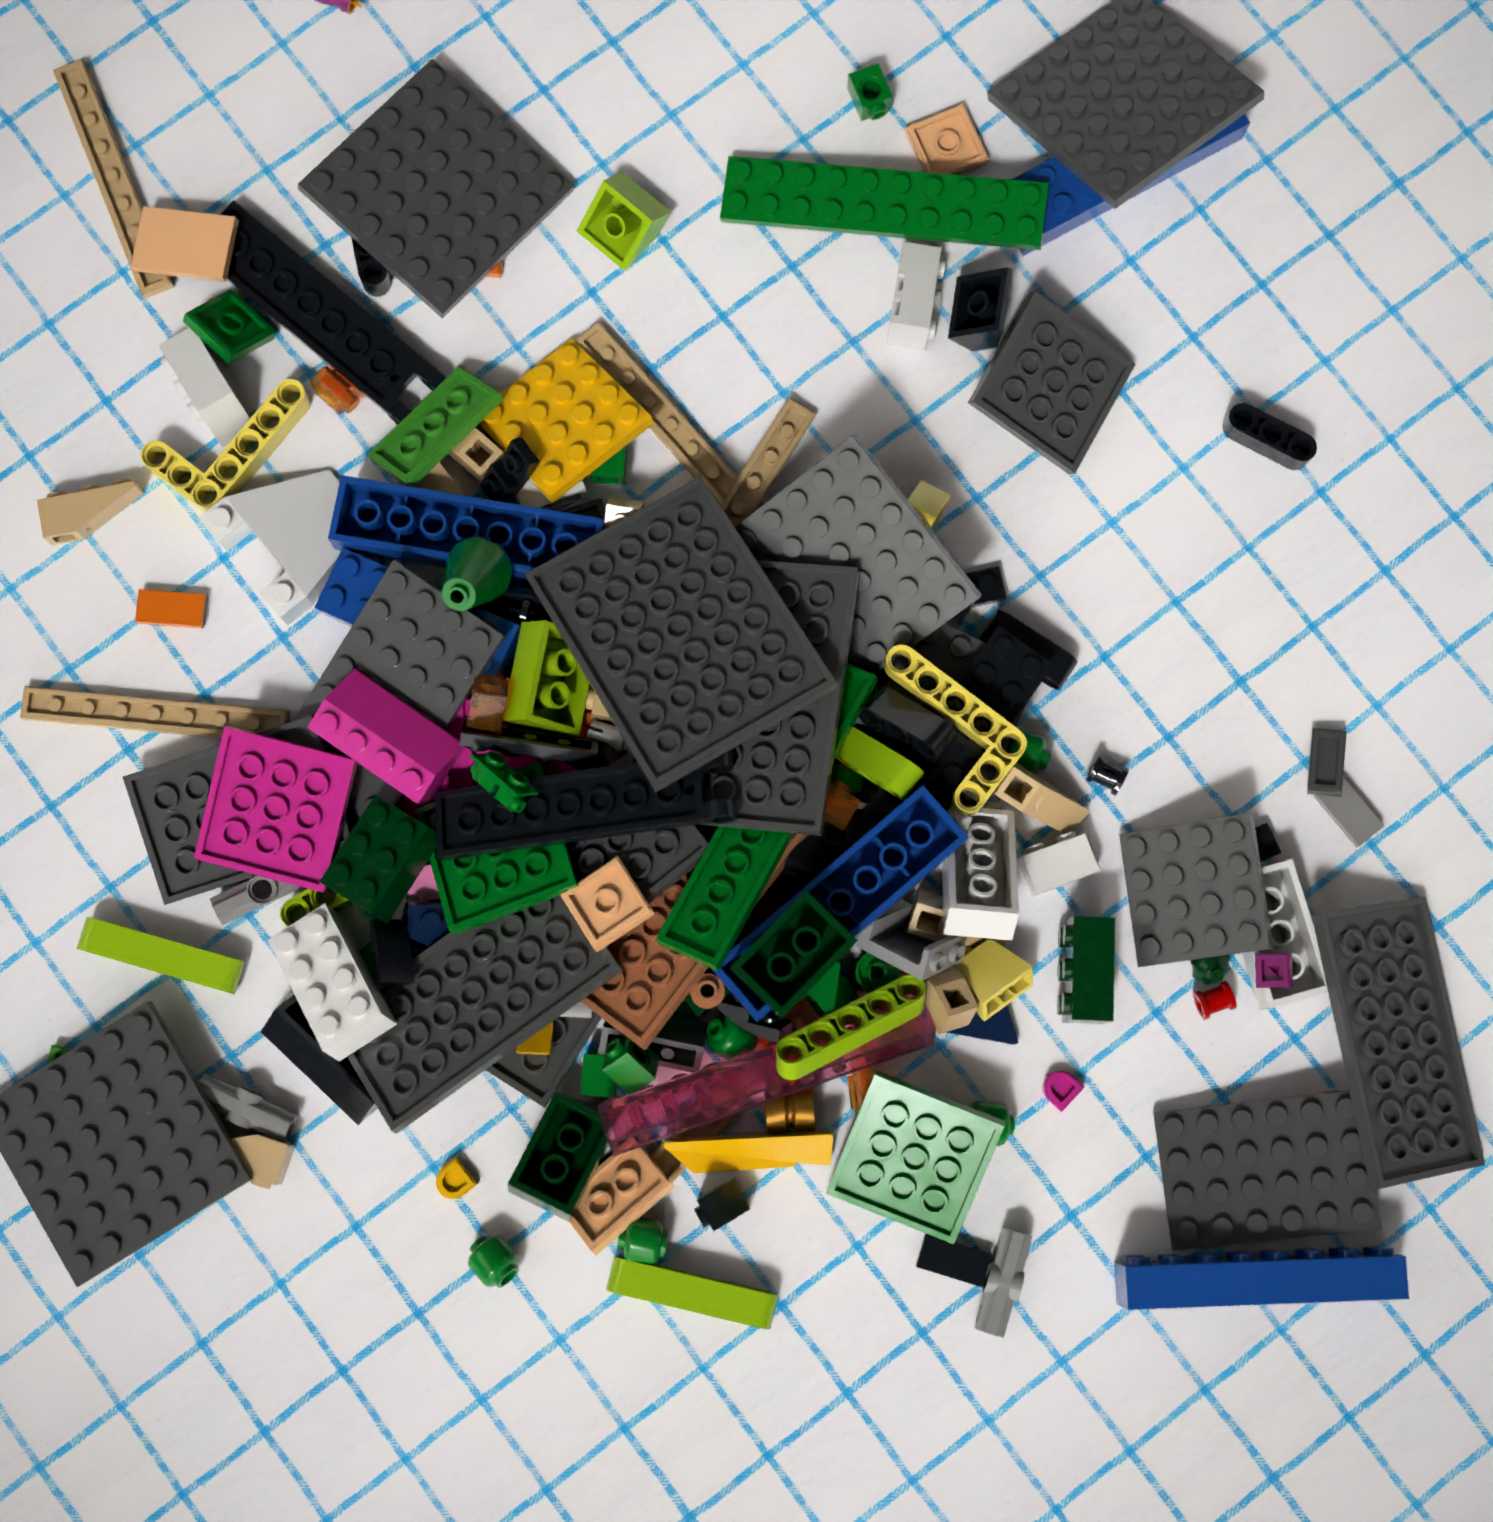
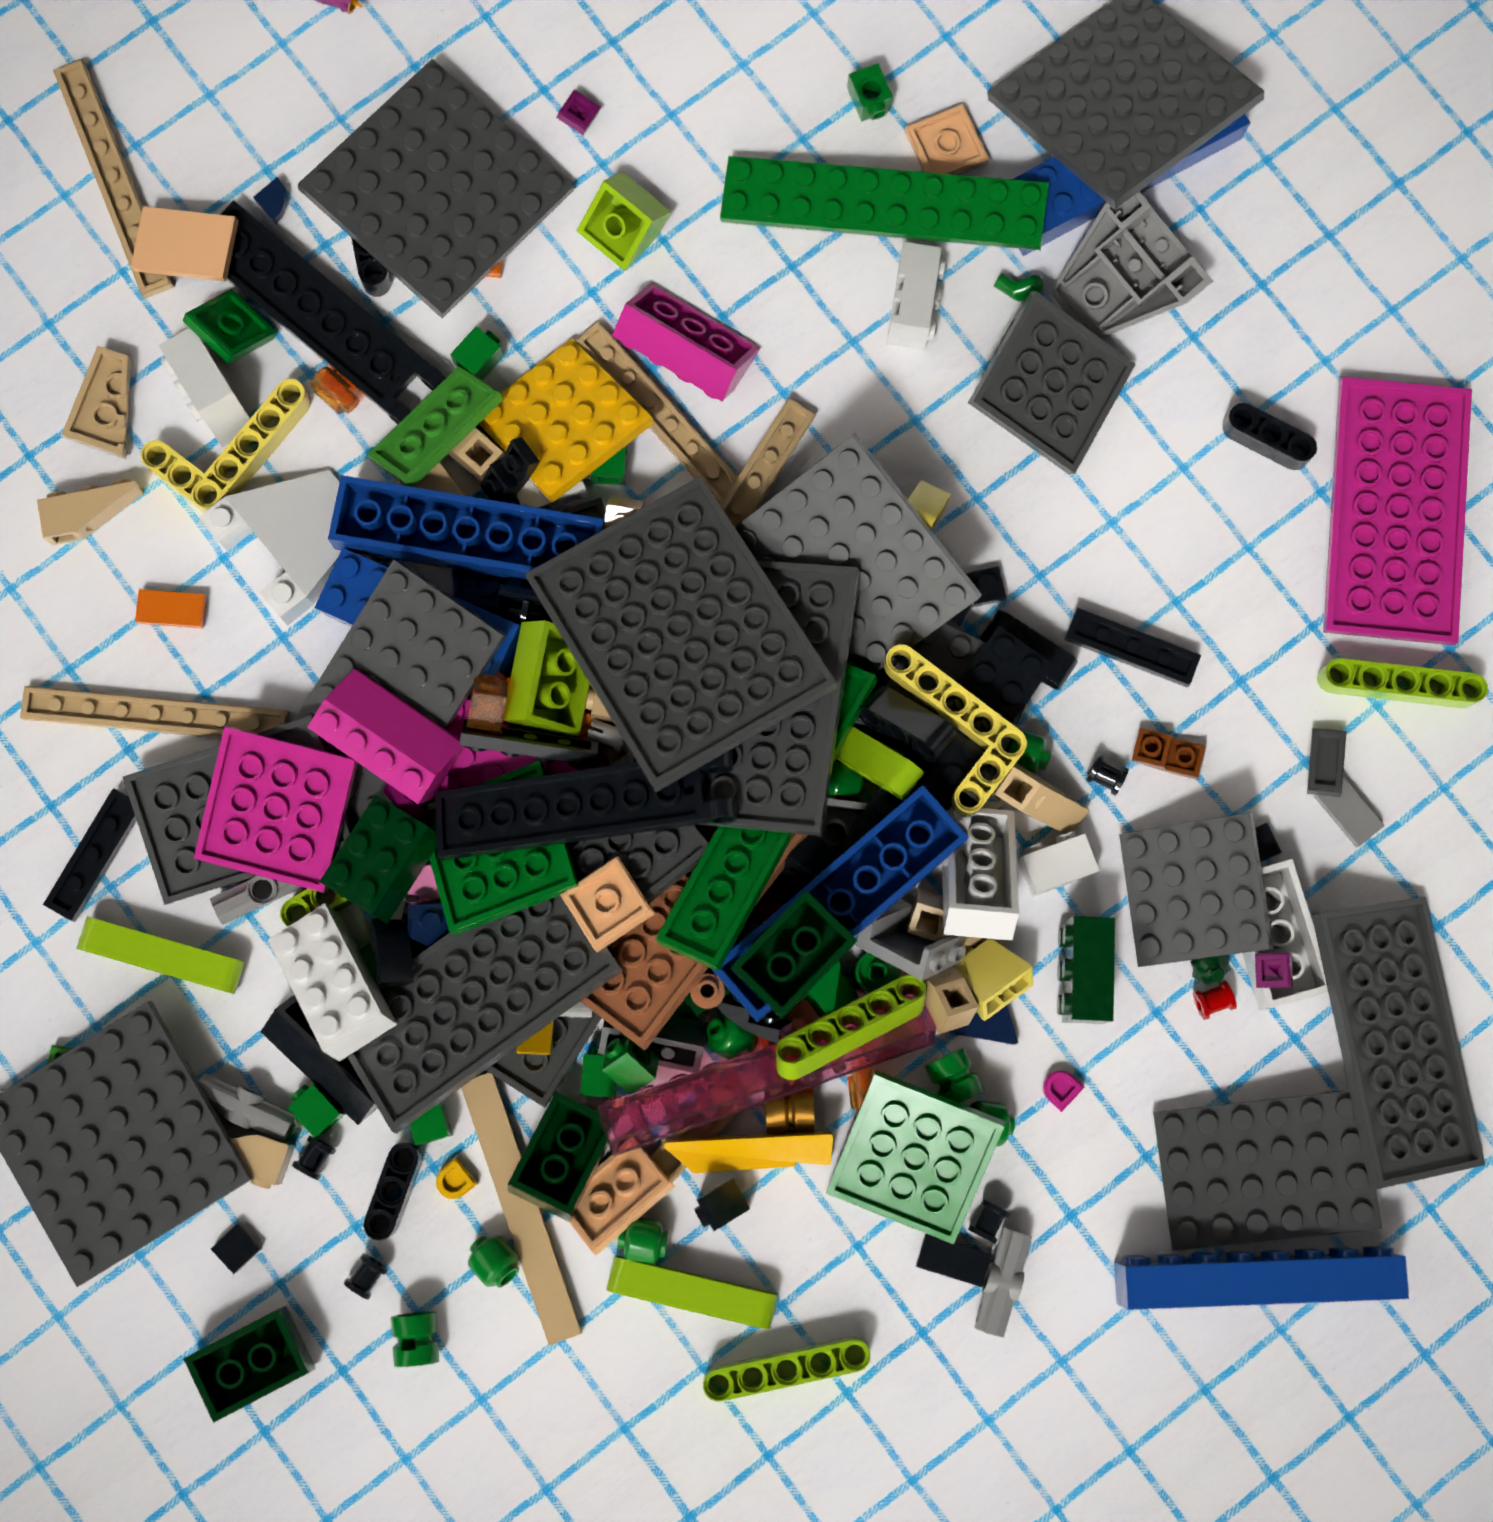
green cone [442,536,513,611] -> none
green hinge [470,752,539,813] -> none
clear orange brick [825,779,861,832] -> none
black slope [948,267,1012,351] -> none
none -> black plate [43,788,136,922]
none -> tan wing [61,346,131,459]
none -> dark green brick [183,1306,316,1423]
none -> black tile [211,1224,261,1274]
none -> dark blue tile [253,177,286,224]
none -> green brick [287,1084,346,1138]
none -> black bush [292,1135,336,1180]
none -> black bush [344,1253,388,1300]
none -> black beam [363,1142,423,1241]
none -> magenta tile [383,784,427,821]
none -> green wheel [391,1311,439,1367]
none -> green brick [410,1101,453,1146]
none -> green brick [450,326,504,380]
none -> tan tile [461,1073,582,1346]
none -> magenta tile [556,90,601,135]
none -> dark pink slope [612,282,761,402]
none -> lime beam [703,1337,871,1402]
none -> green wheel [924,1047,985,1103]
none -> black bush [968,1199,1011,1244]
none -> green arm [994,273,1044,302]
none -> light grey wedge [1050,191,1213,338]
none -> black plate [1064,607,1201,688]
none -> dark orange slope [1132,728,1207,780]
none -> lime beam [1317,658,1488,708]
none -> dark pink plate [1323,377,1472,646]

